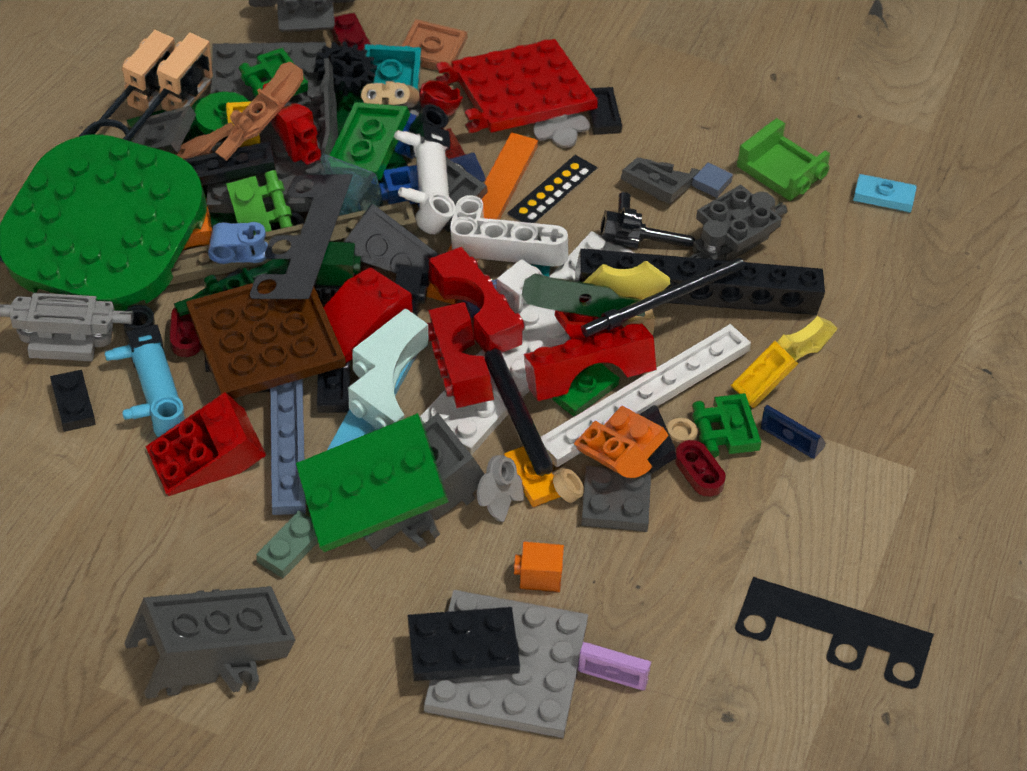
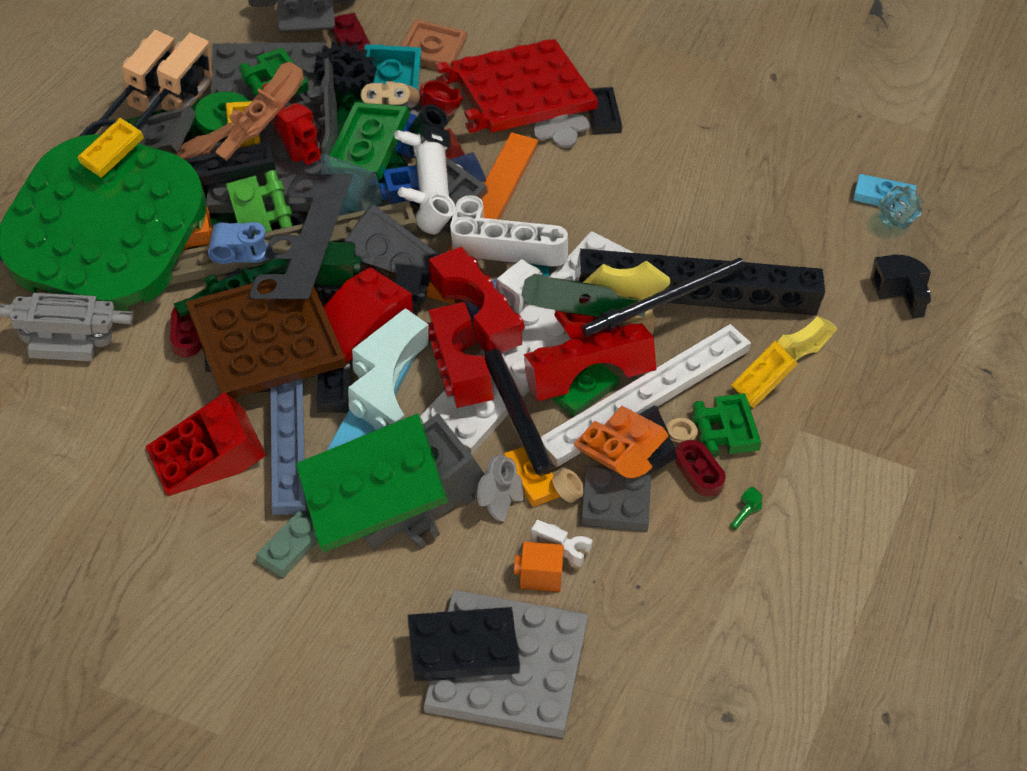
black plate [50,369,96,432] -> none
medium azure piece [105,305,185,437] -> none
dark grey piece [124,586,296,698] -> none
black sticker [507,154,598,223] -> none
lavender tile [578,642,651,691] -> none
black piece [599,192,696,249] -> none
dark grey wing [621,157,700,204] -> none
dark grey piece [690,185,787,261] -> none
sand blue tile [692,162,733,198] -> none
black piece [735,577,934,689] -> none
bright green panel [737,118,830,202] -> none
dark blue slope [760,405,826,459] -> none
none -> yellow plate [78,117,144,178]
none -> white plate [530,519,593,567]
none -> green hand [730,487,763,530]
none -> black brick [870,255,931,319]
none -> clear light blue head [879,185,923,229]

